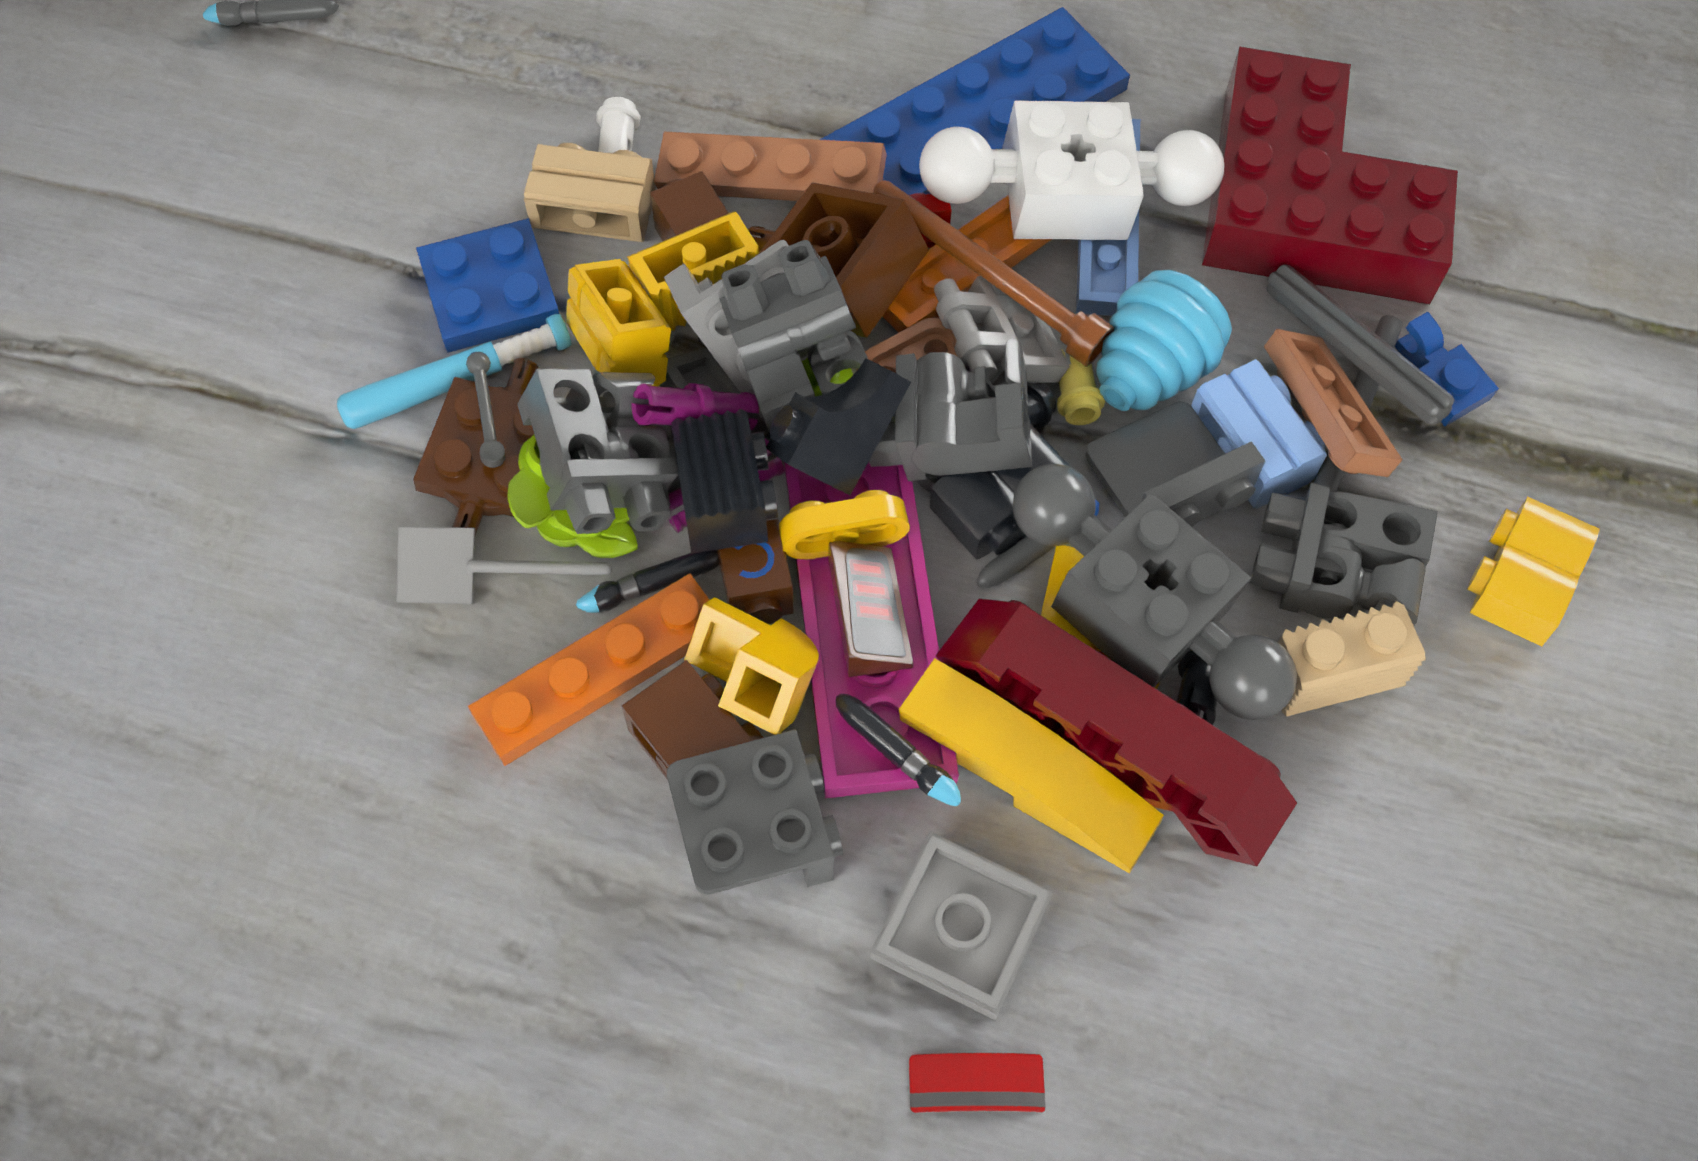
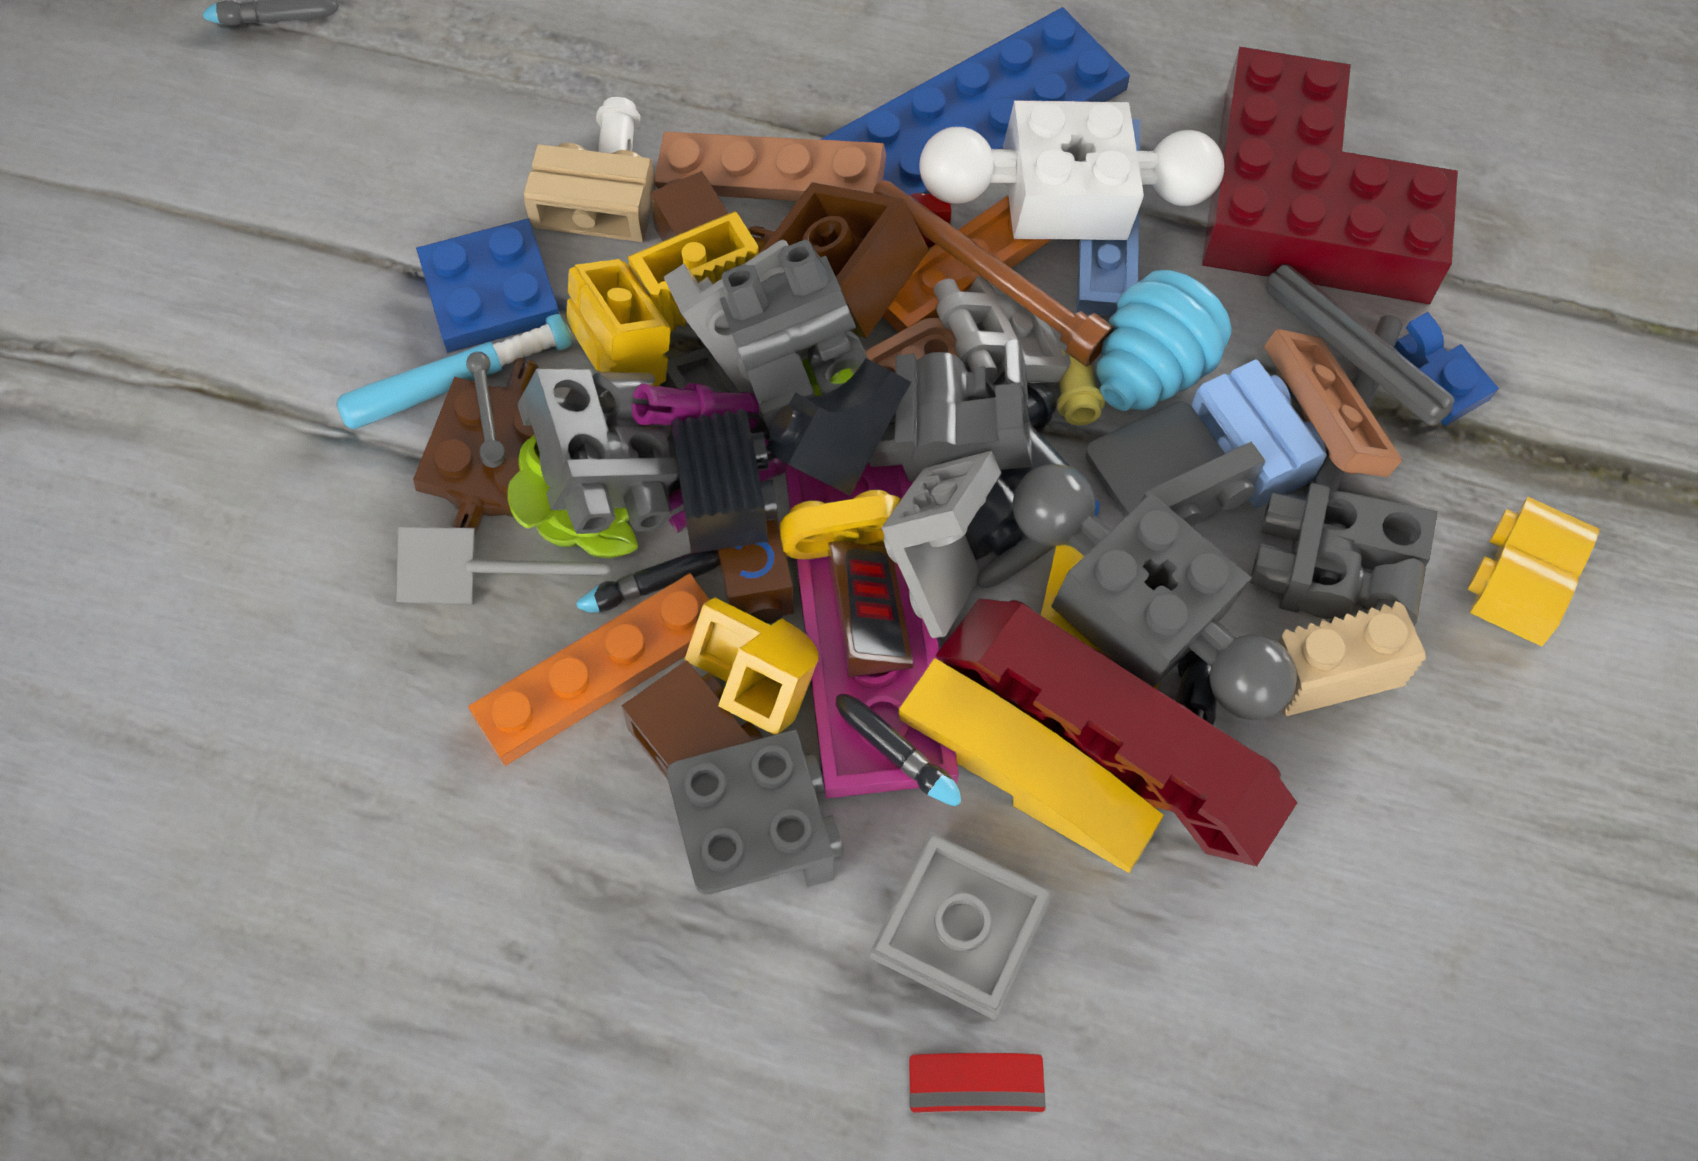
none -> light grey bracket [882,450,1001,639]

